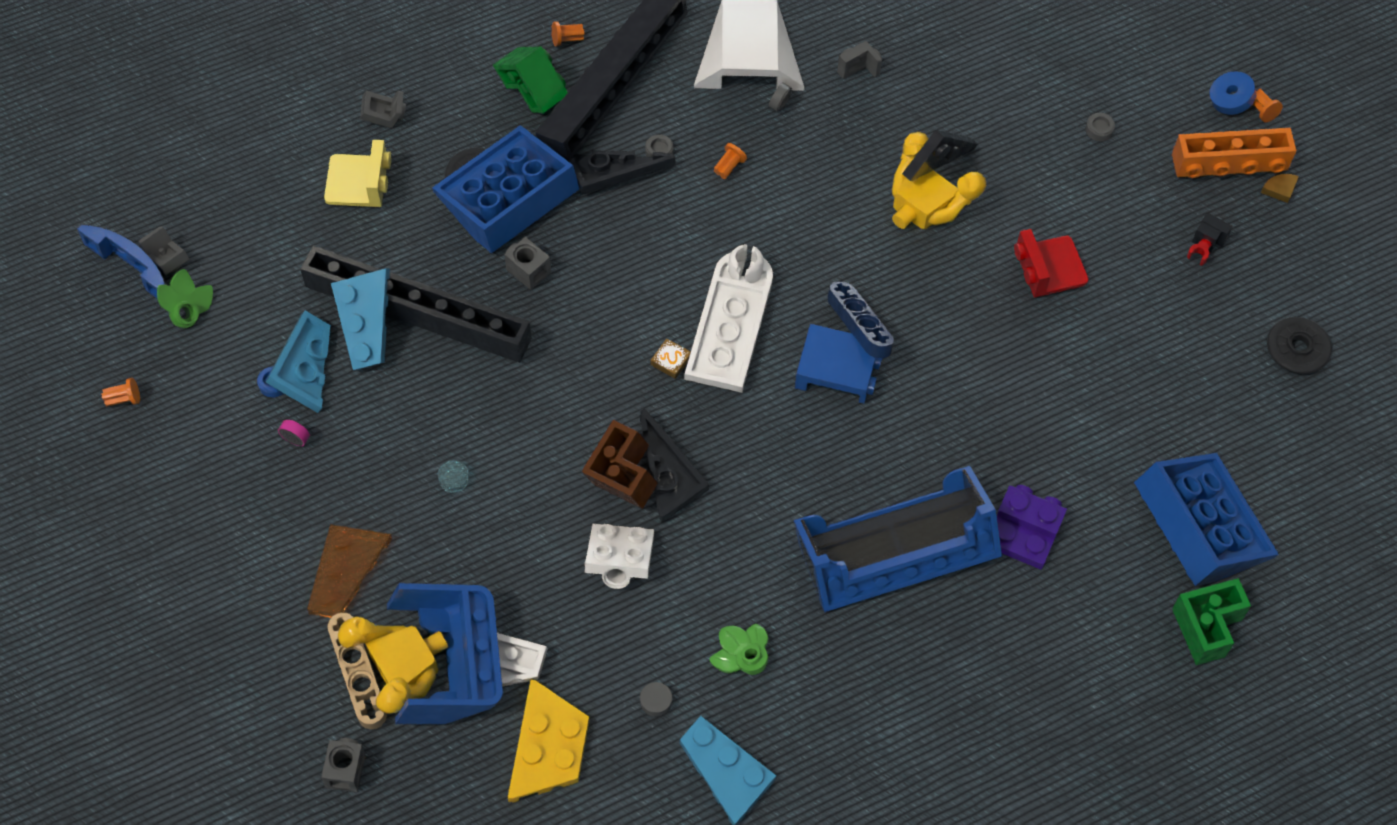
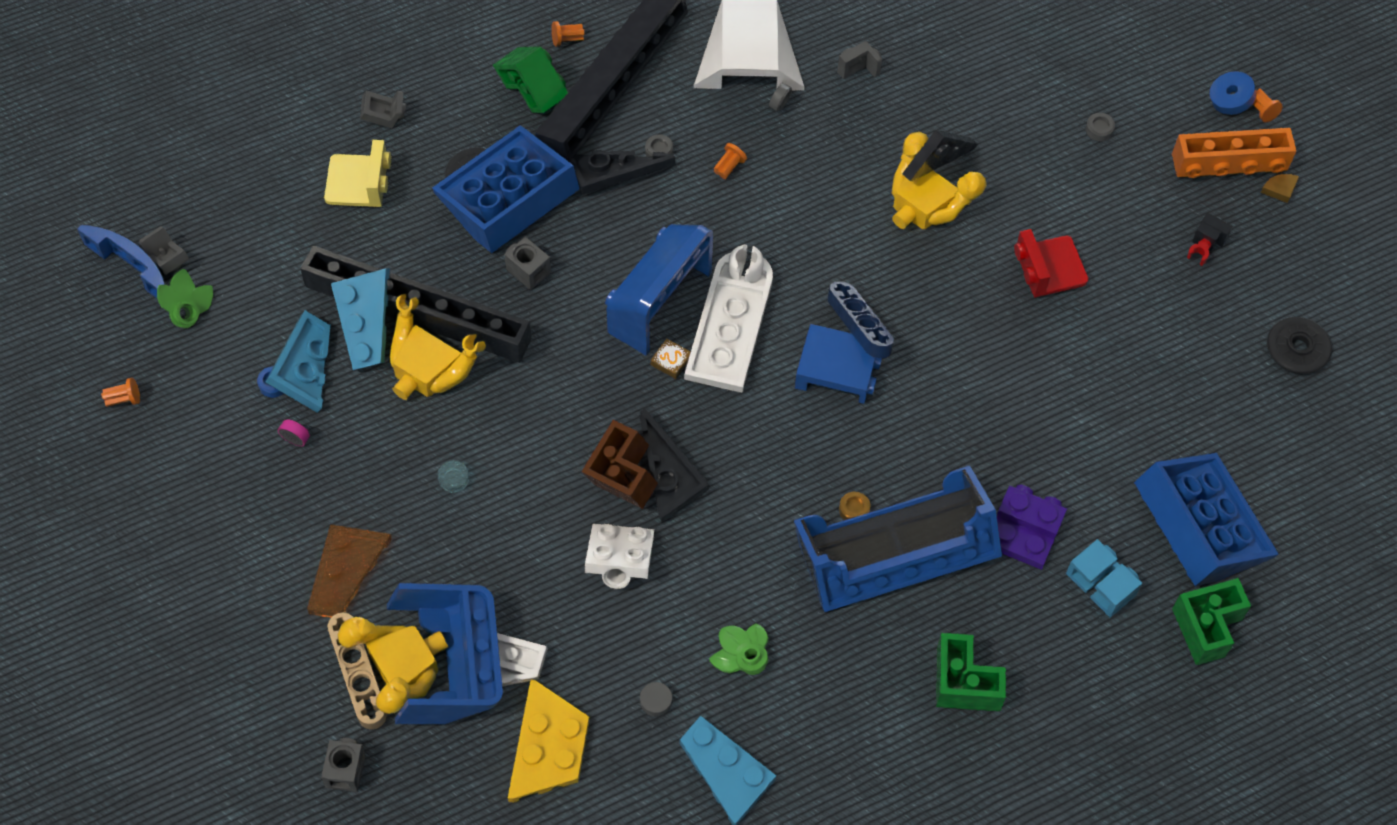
none -> yellow torso [390,294,486,400]
none -> blue windscreen [605,224,713,356]
none -> pearl gold tile [839,492,870,520]
none -> green brick [936,633,1006,711]
none -> dark azure piece [1066,539,1142,618]

